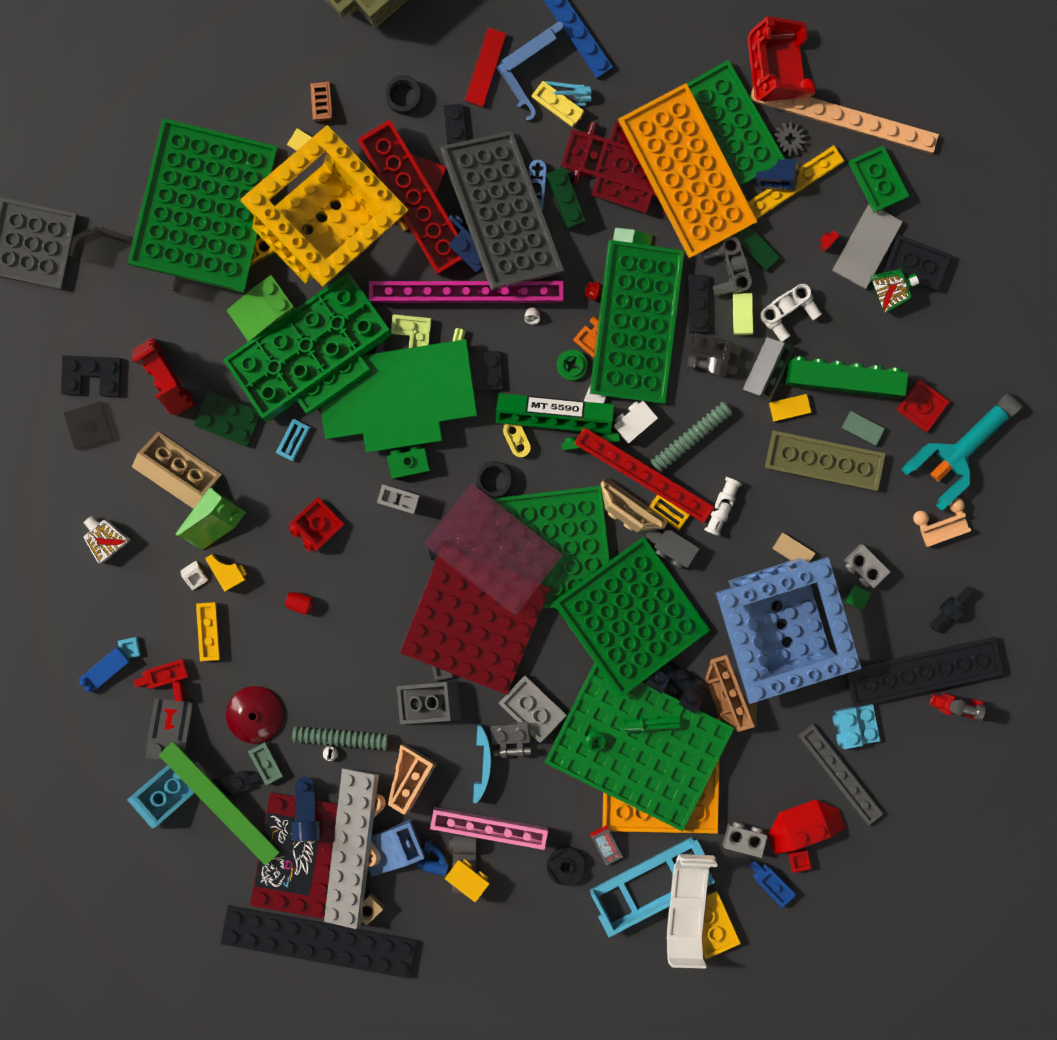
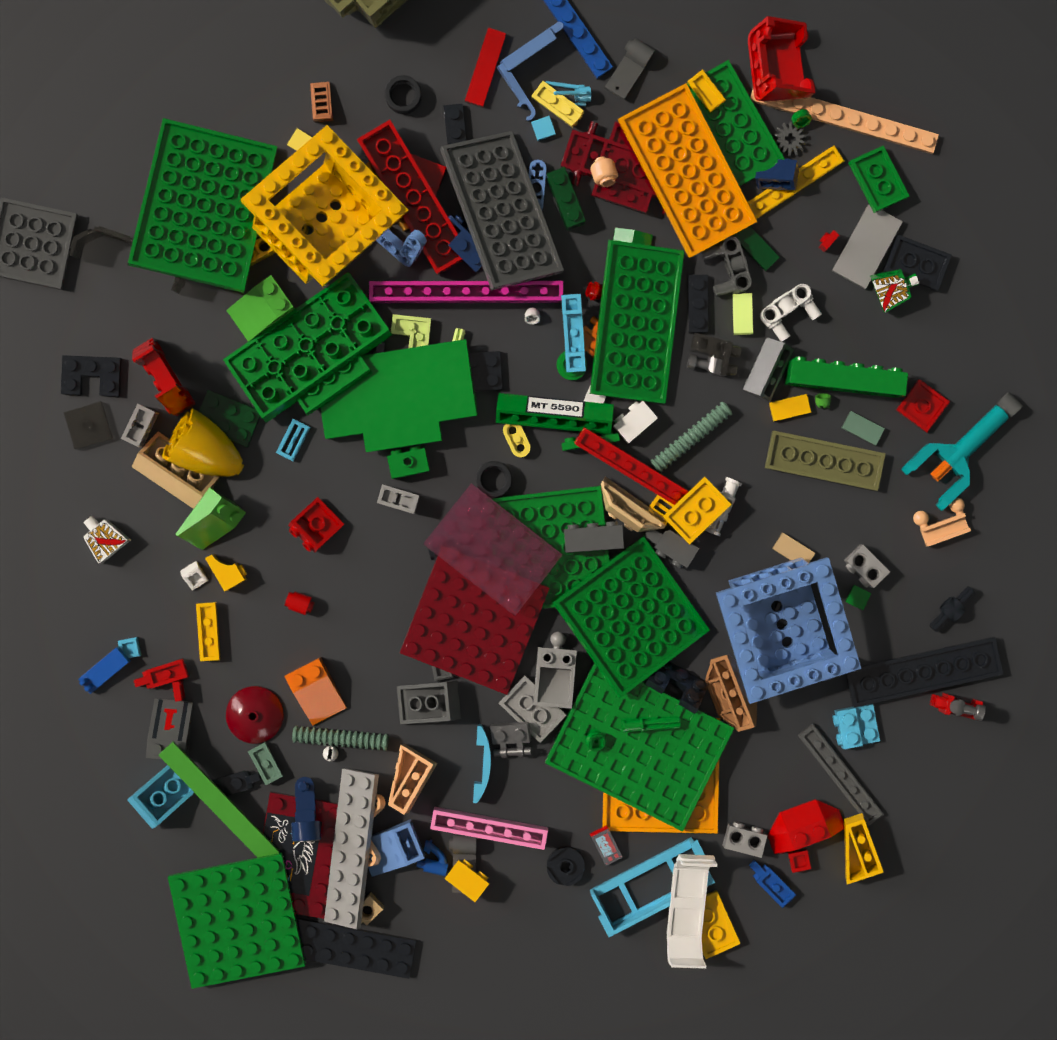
none -> light grey brick [121,404,159,448]
none -> yellow cylinder [162,408,244,477]
none -> green plate [168,853,306,989]
none -> orange slope [284,657,347,726]
none -> medium blue beam [376,229,427,267]
none -> medium azure tile [531,116,556,141]
none -> light grey slope [533,632,577,709]
none -> medium azure slope [561,294,586,372]
none -> dark grey brick [564,521,624,553]
none -> light nougat head [590,156,618,187]
none -> dark grey door [604,38,655,100]
none -> yellow plate [662,477,732,545]
none -> yellow tile [687,69,726,113]
none -> green tile [791,109,812,128]
none -> bright green hinge [815,393,831,409]
none -> yellow wedge [844,813,884,885]

